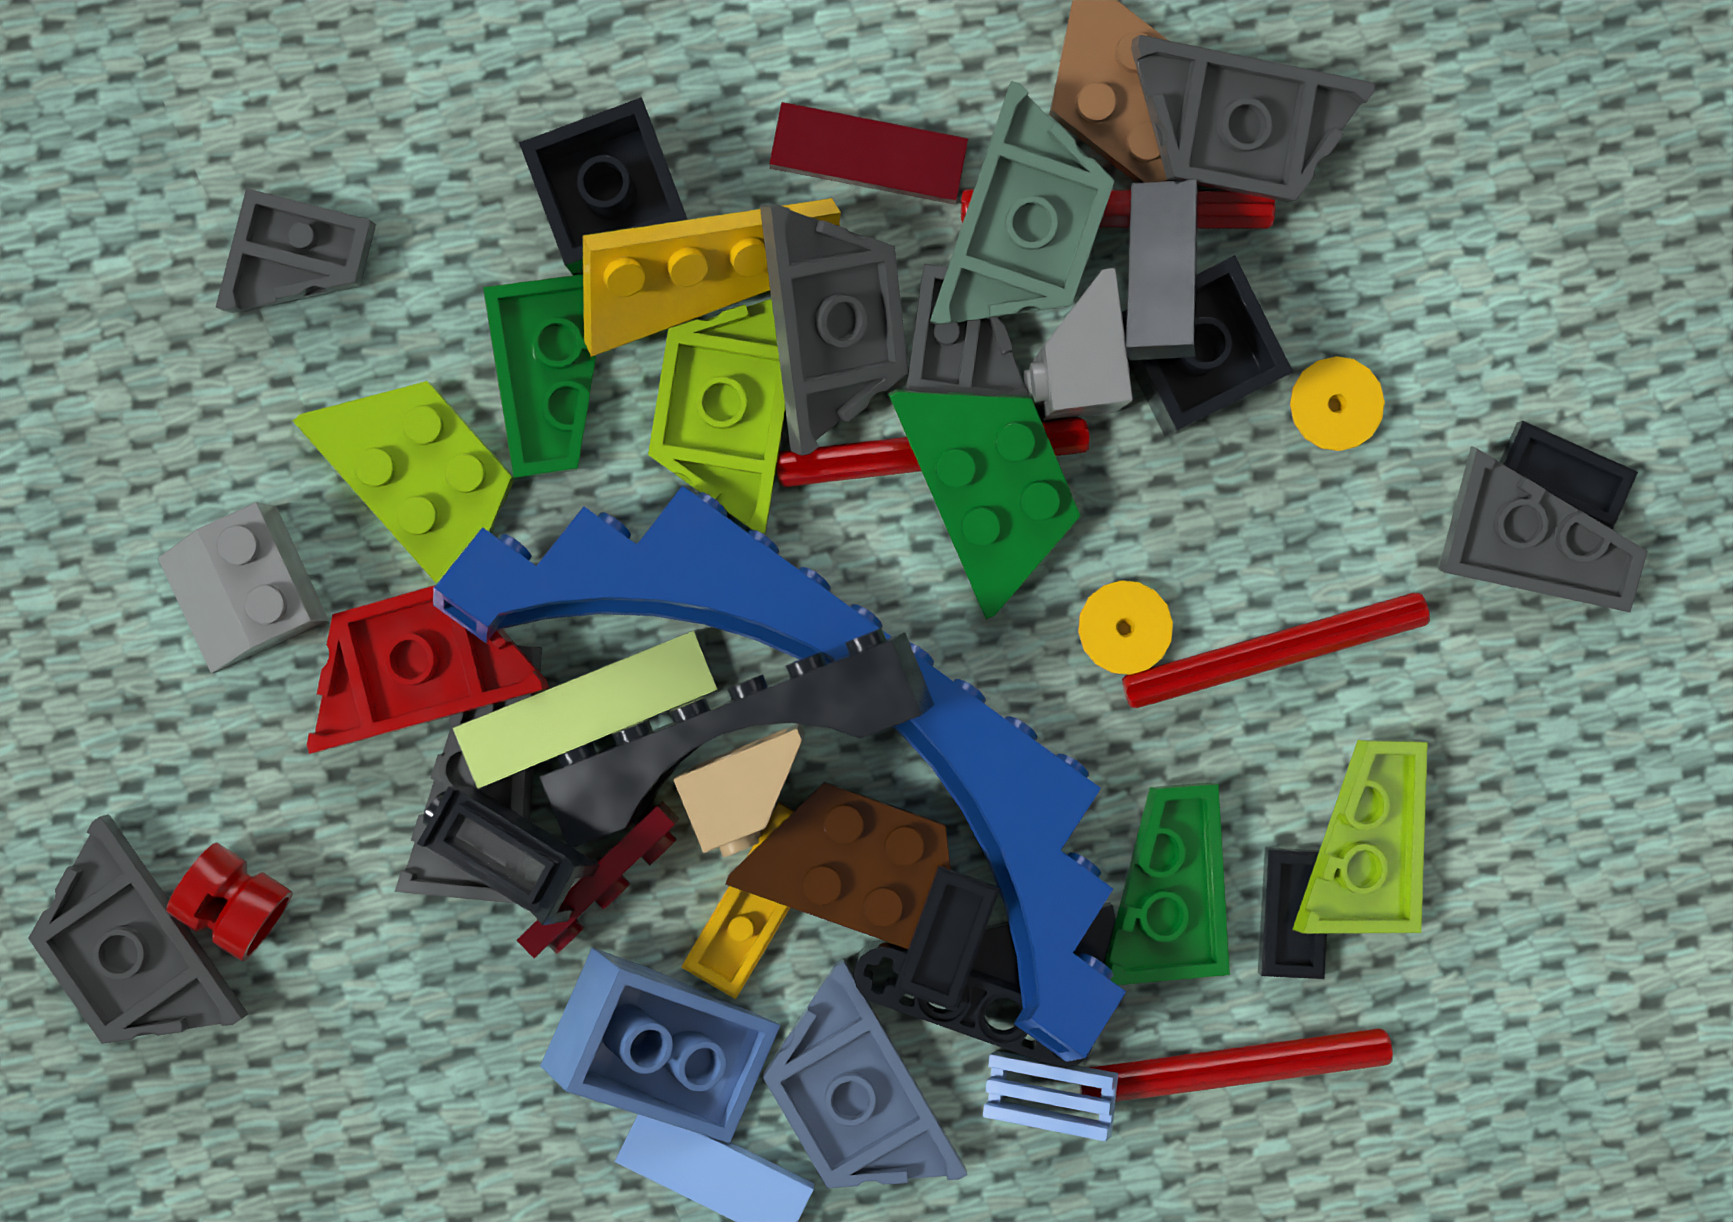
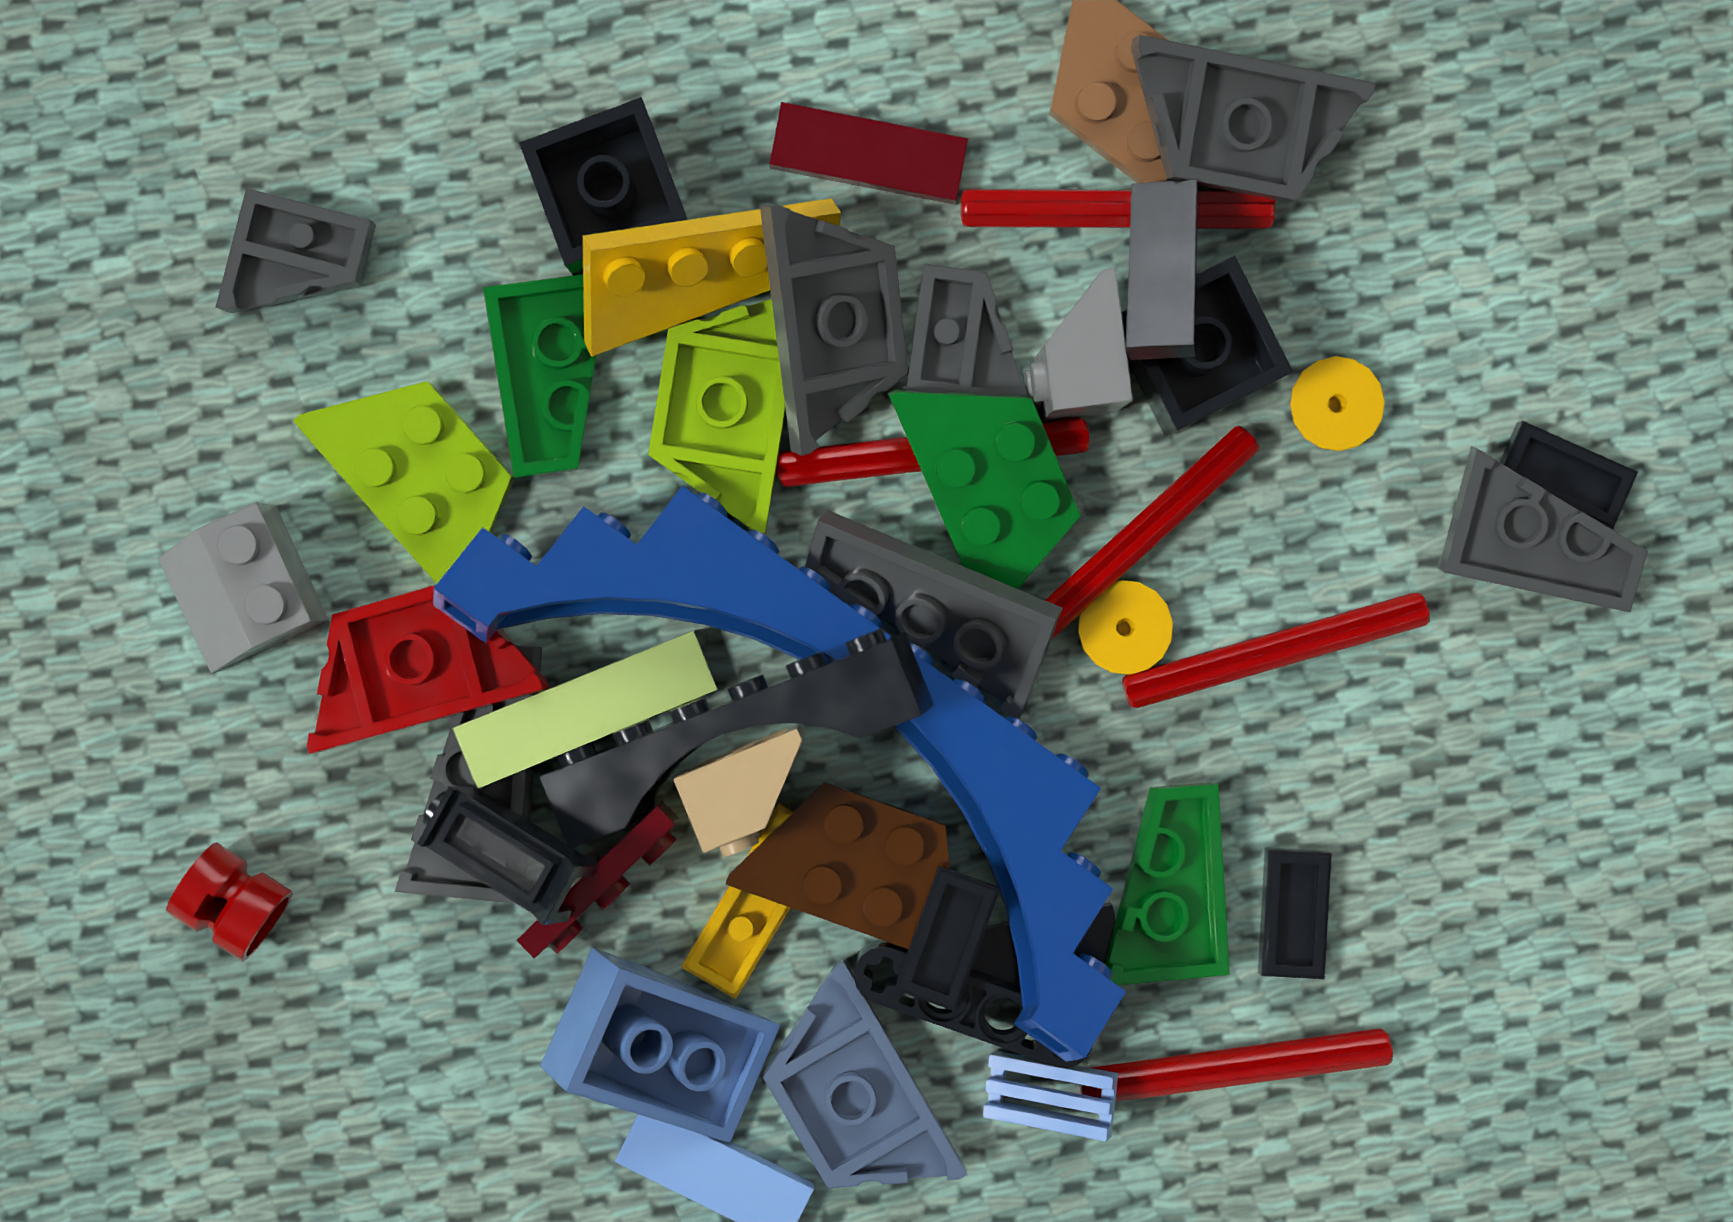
dark grey wing [28,814,248,1044] -> none
sand green wing [930,81,1114,325] -> none
lime wing [1292,740,1428,933] -> none
none -> dark grey wing [805,510,1063,720]
none -> red axle [1045,425,1260,640]

